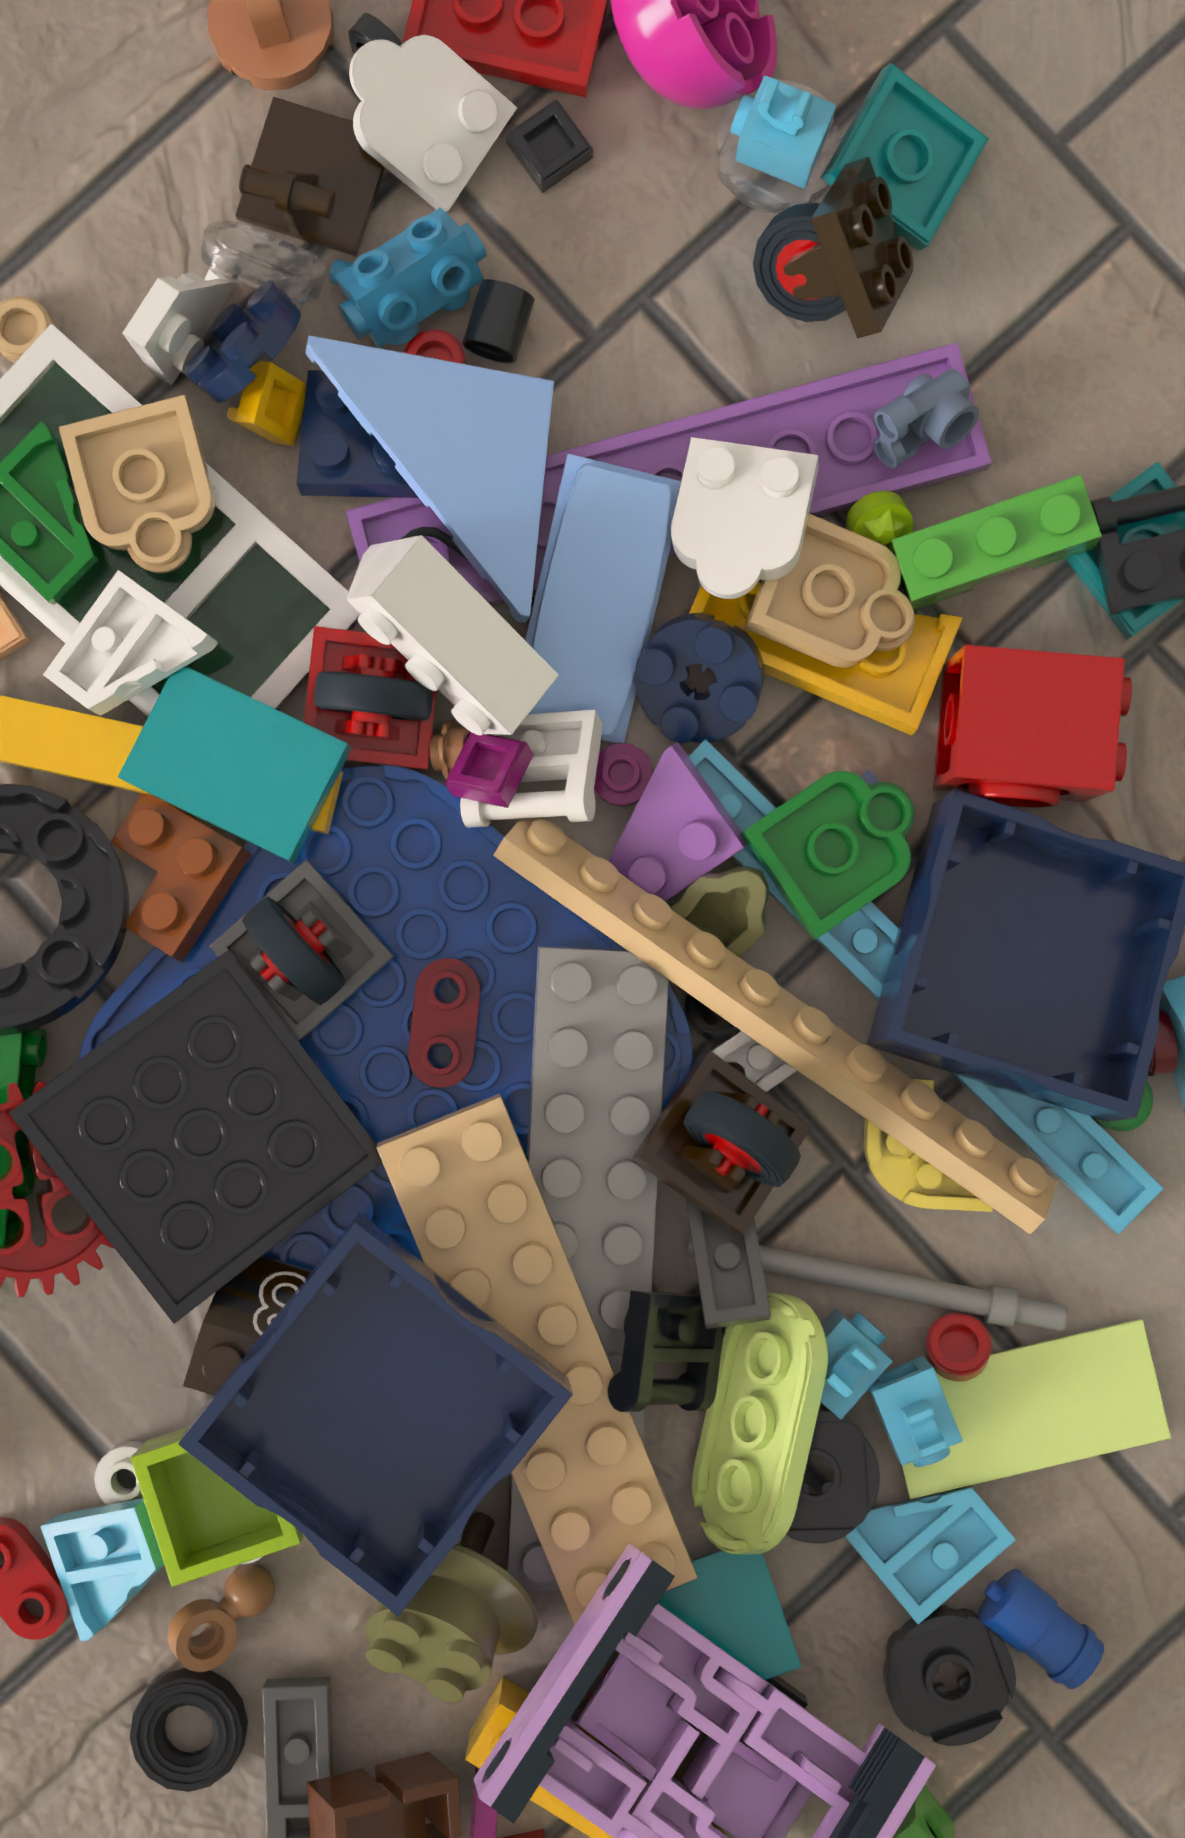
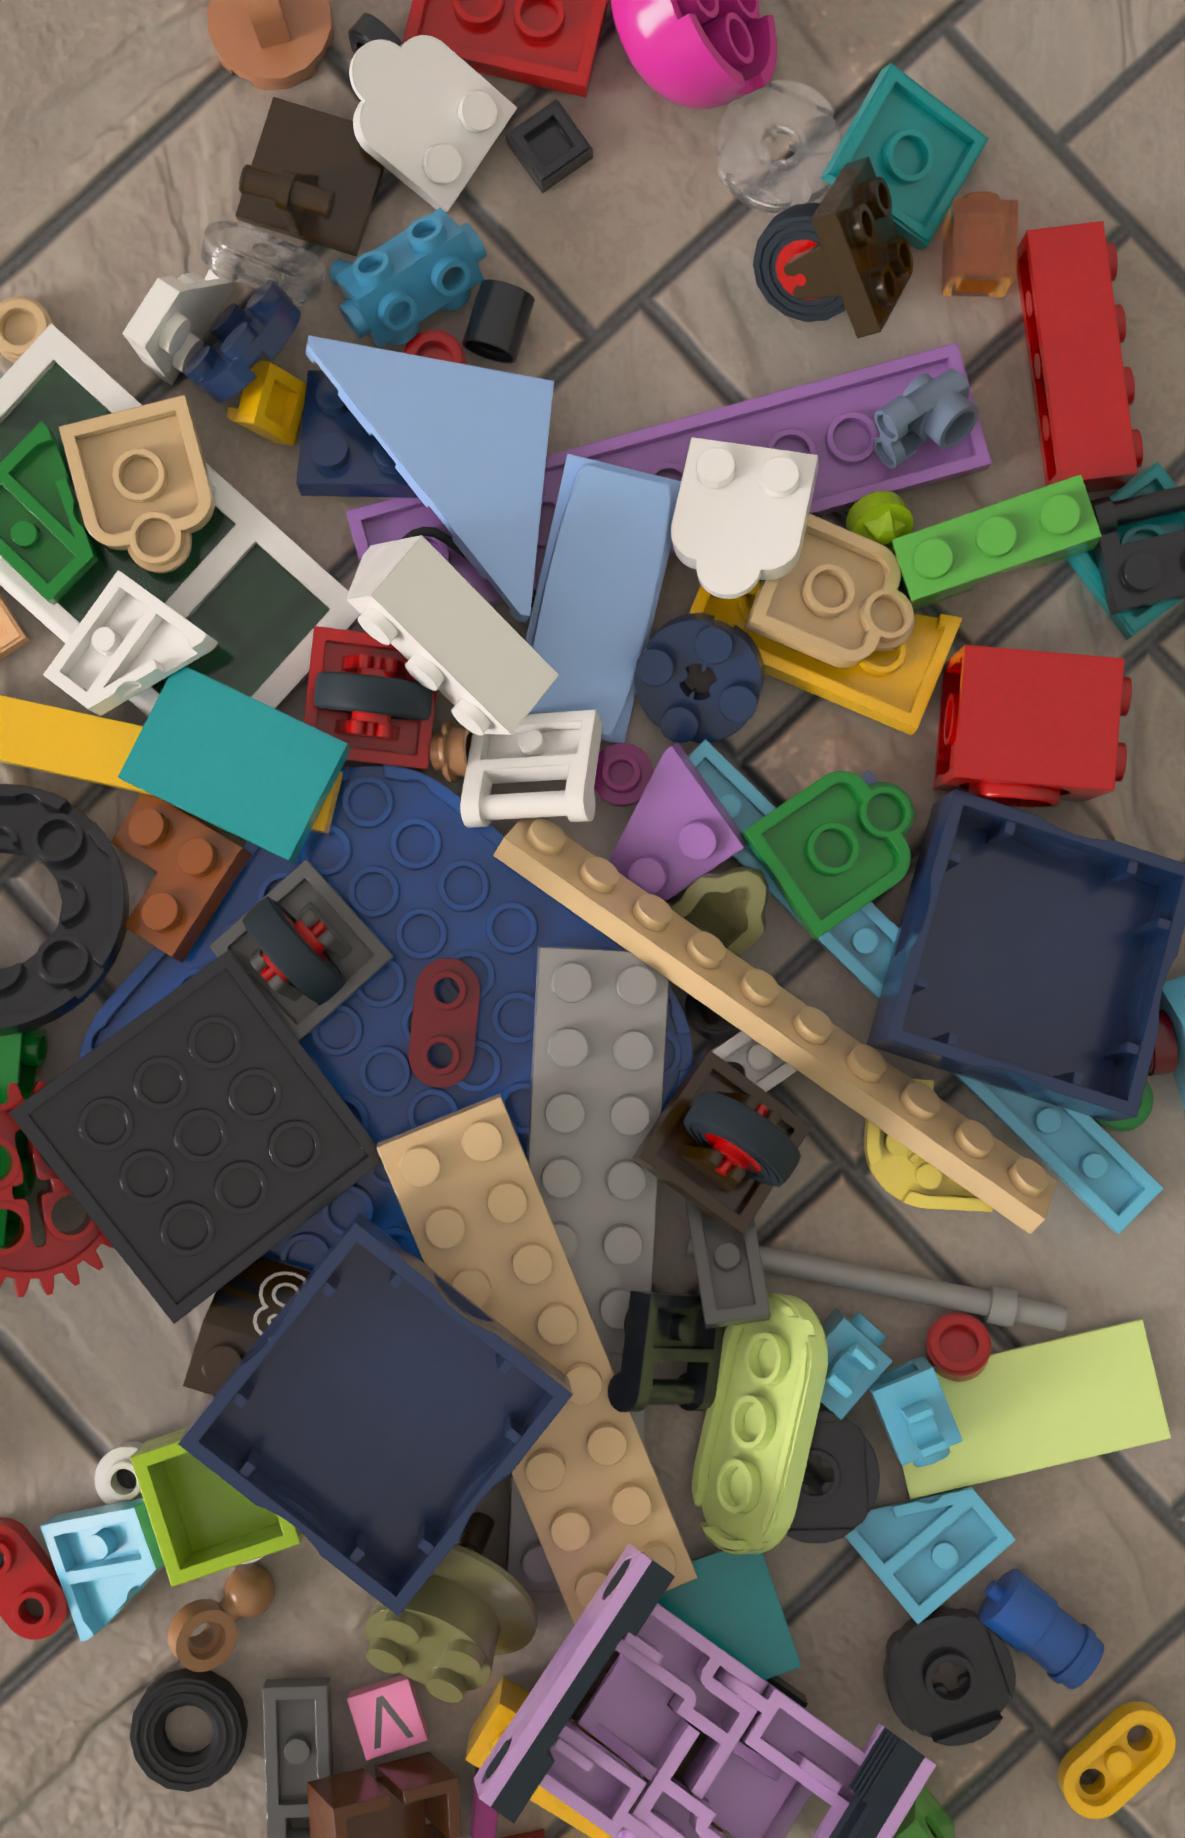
magenta tile [445,732,534,808] -> none
medium azure brick [730,75,837,189] -> none
none -> bright pink tile [347,1674,429,1761]
none -> clear orange brick [941,191,1018,297]
none -> red brick [1014,221,1143,493]
none -> yellow plate [1057,1701,1176,1819]

